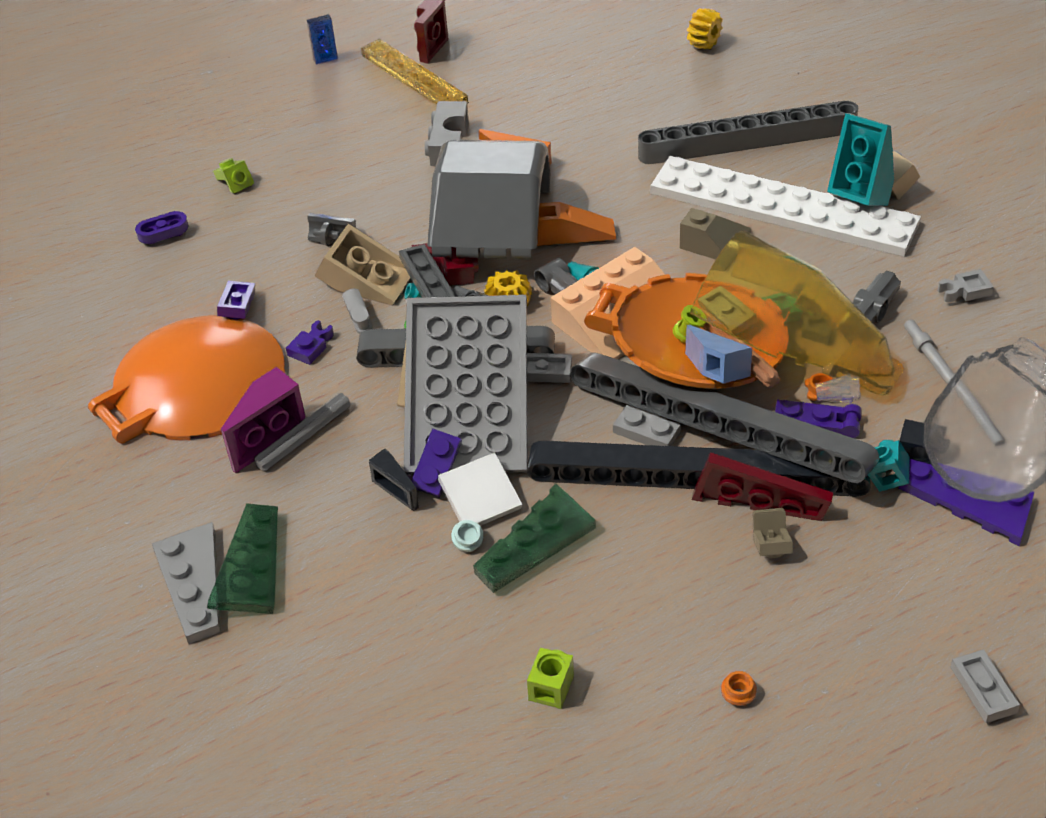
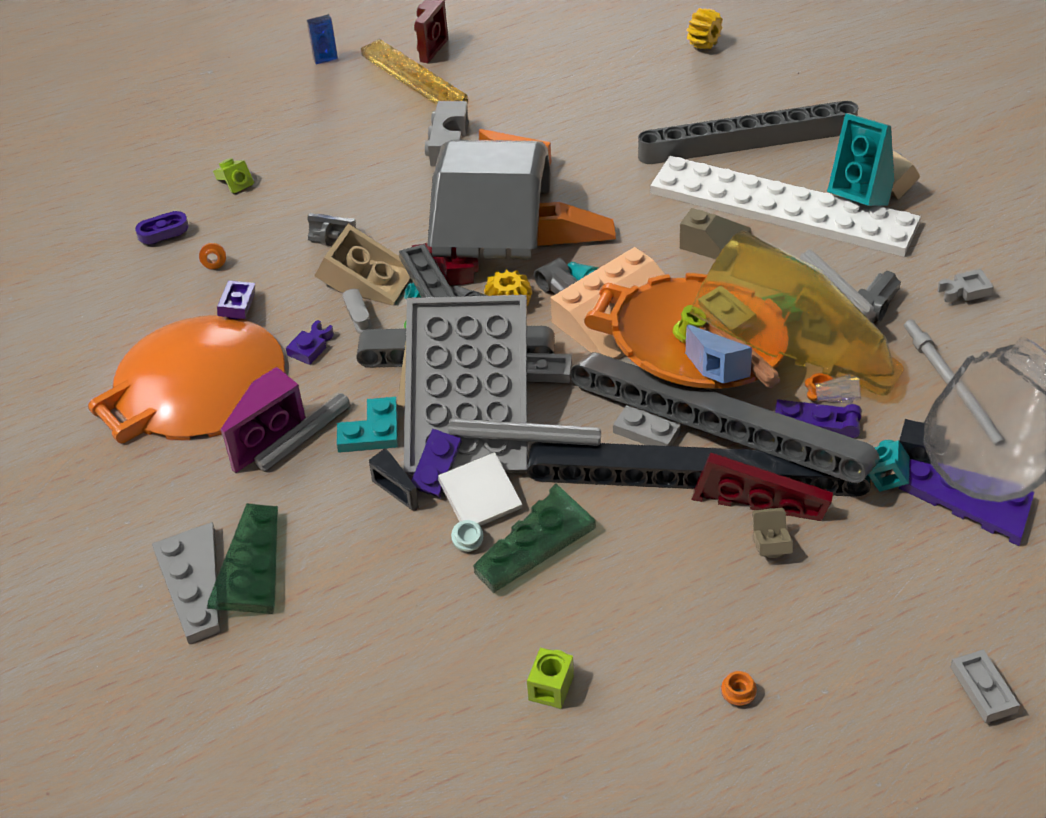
none -> orange plate [199,243,226,269]
none -> teal plate [337,397,398,453]
none -> light grey axle [448,419,601,446]
none -> light grey axle [800,250,876,321]

